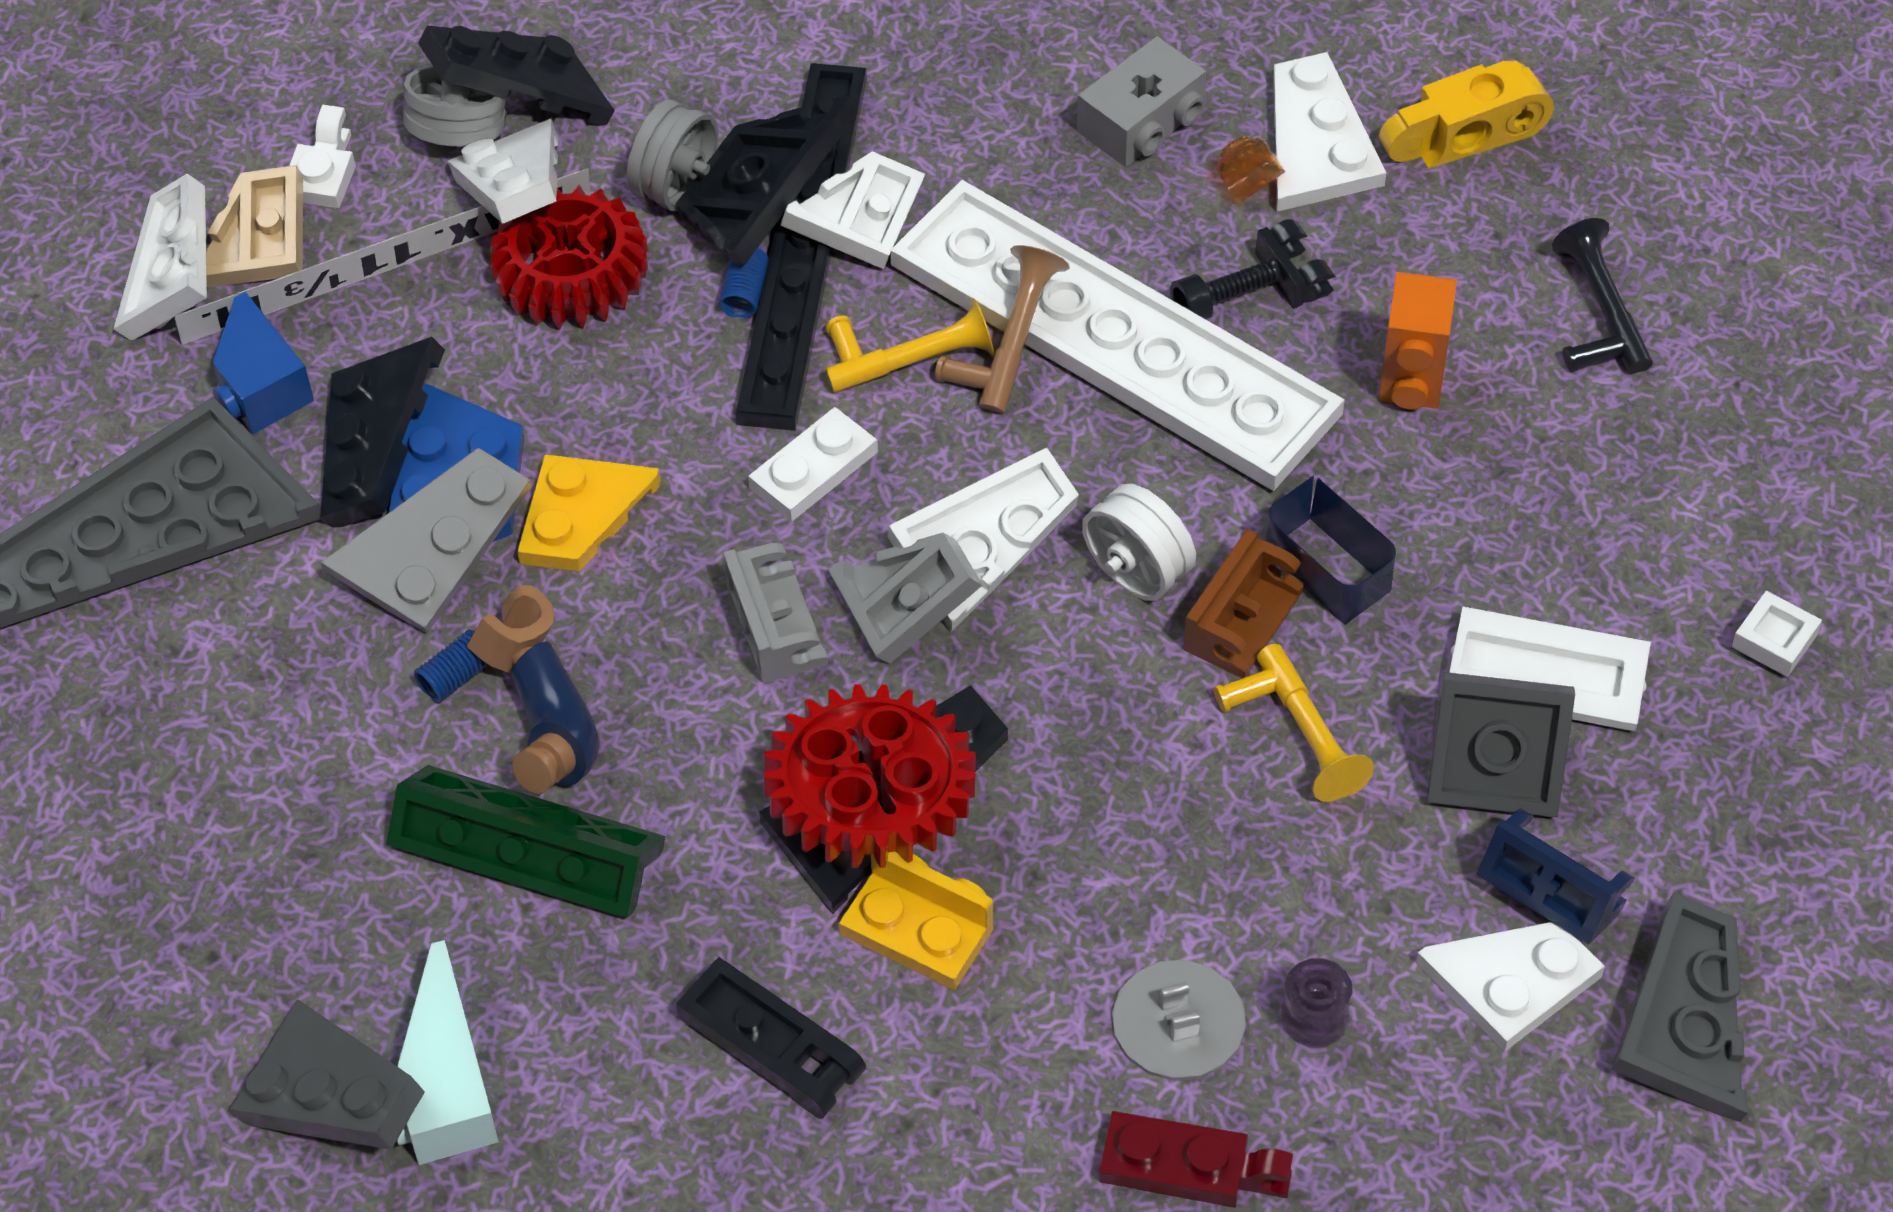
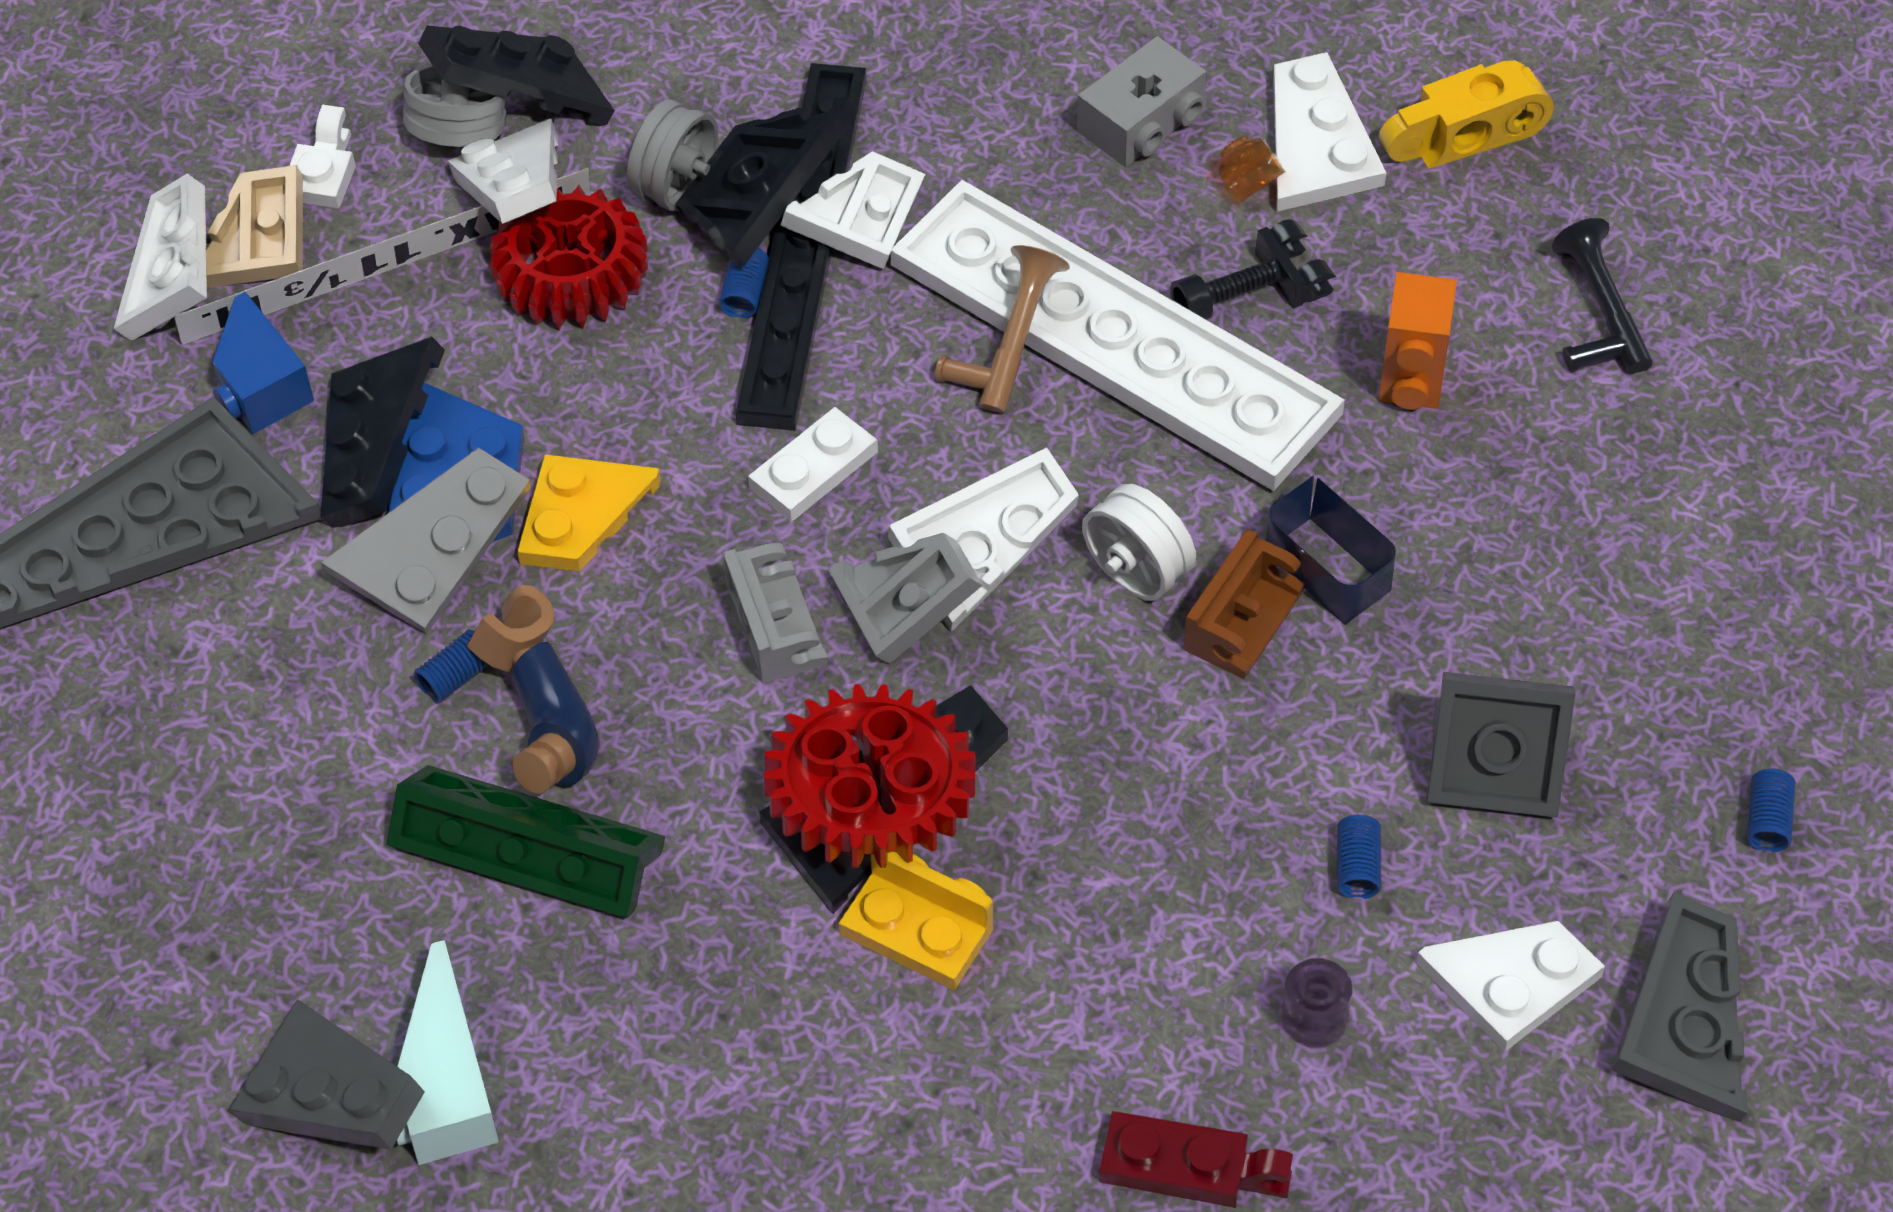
black plate [676,957,866,1119] -> none
yellow piece [825,298,994,393] -> none
light grey piece [1112,960,1246,1081] -> none
yellow piece [1213,644,1375,802] -> none
white piece [1450,607,1651,732] -> none
dark blue hinge [1476,808,1635,945] -> none
white plate [1732,591,1822,677] -> none
none -> blue piece [1337,814,1381,899]
none -> blue piece [1747,768,1796,852]

